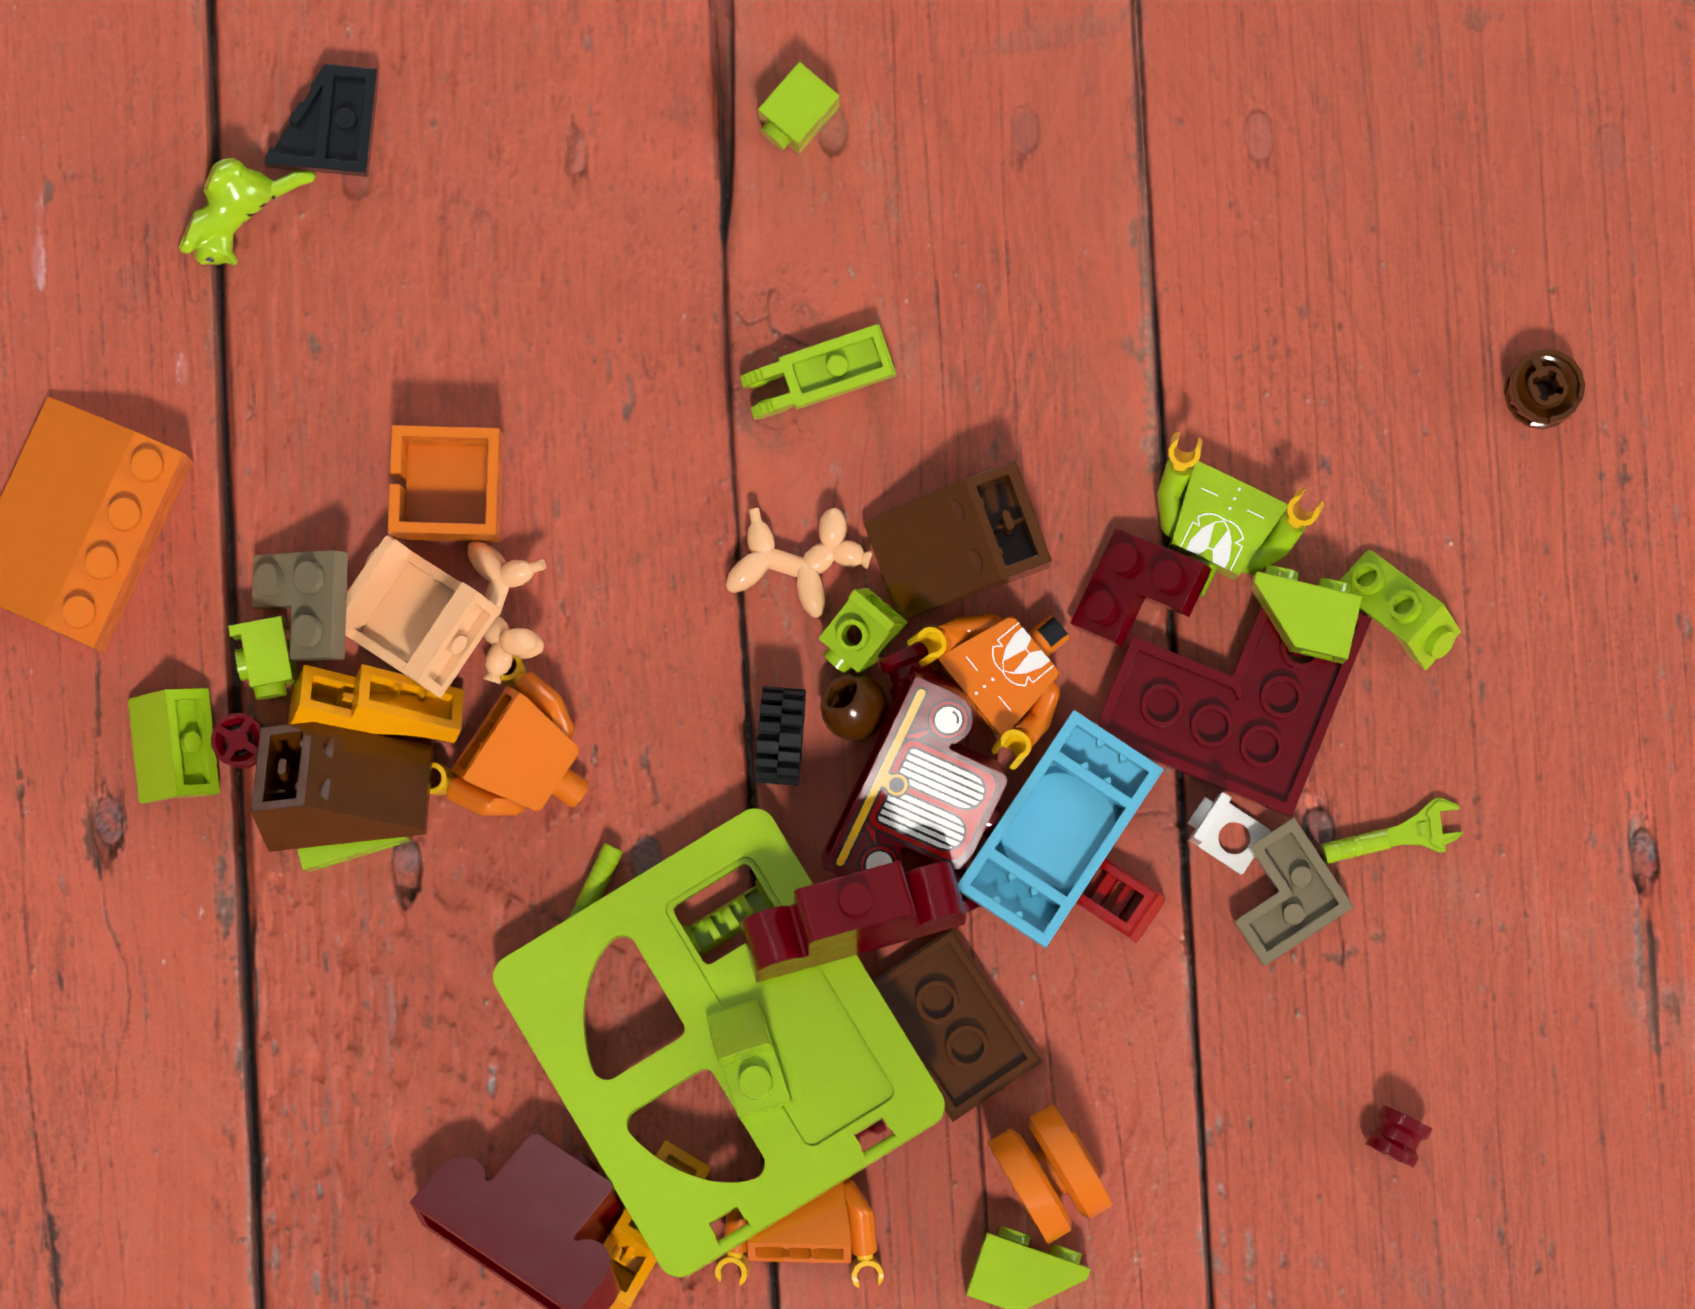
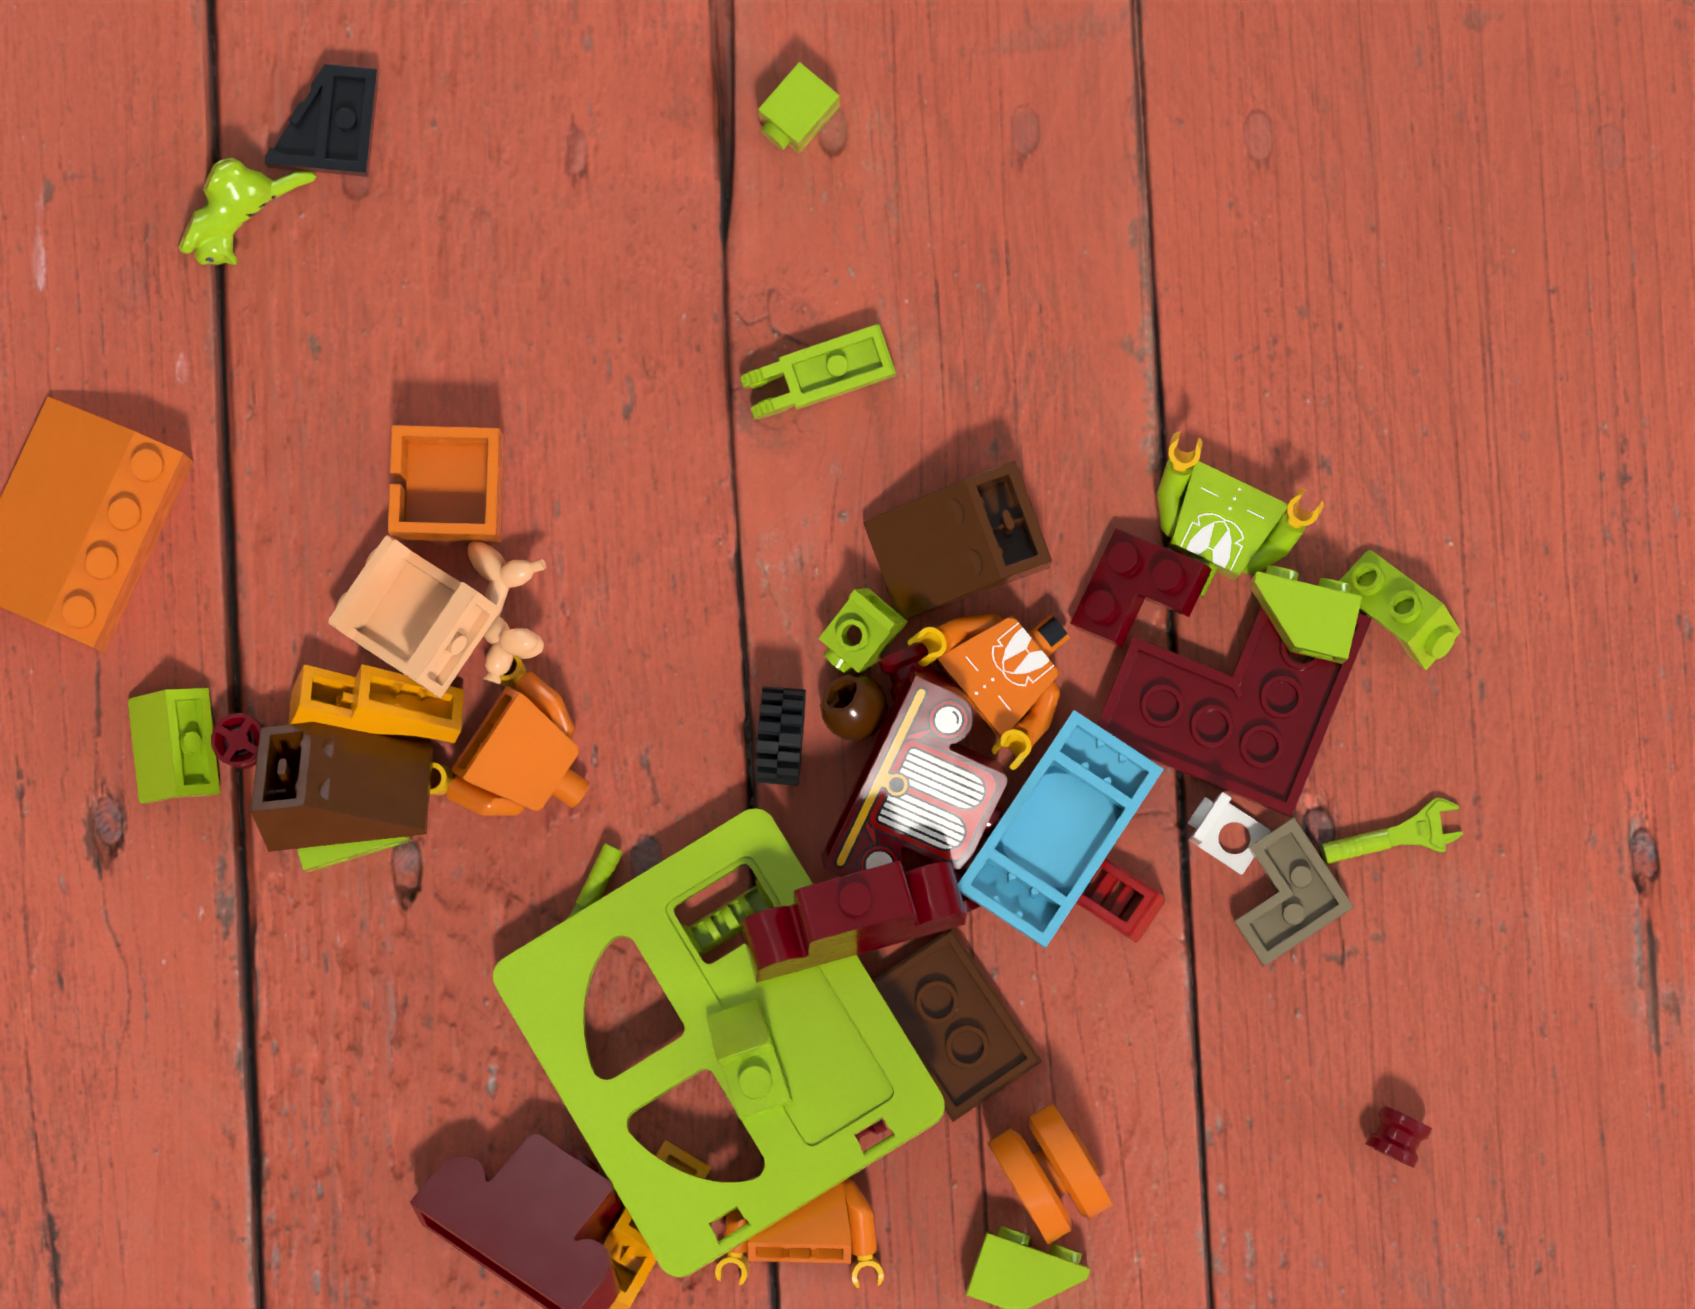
lime brick [228,616,298,700] -> none
dark tan plate [252,550,348,661] -> none
light nougat piece [726,508,873,618] -> none
reddish brown wheel [1504,349,1585,430] -> none

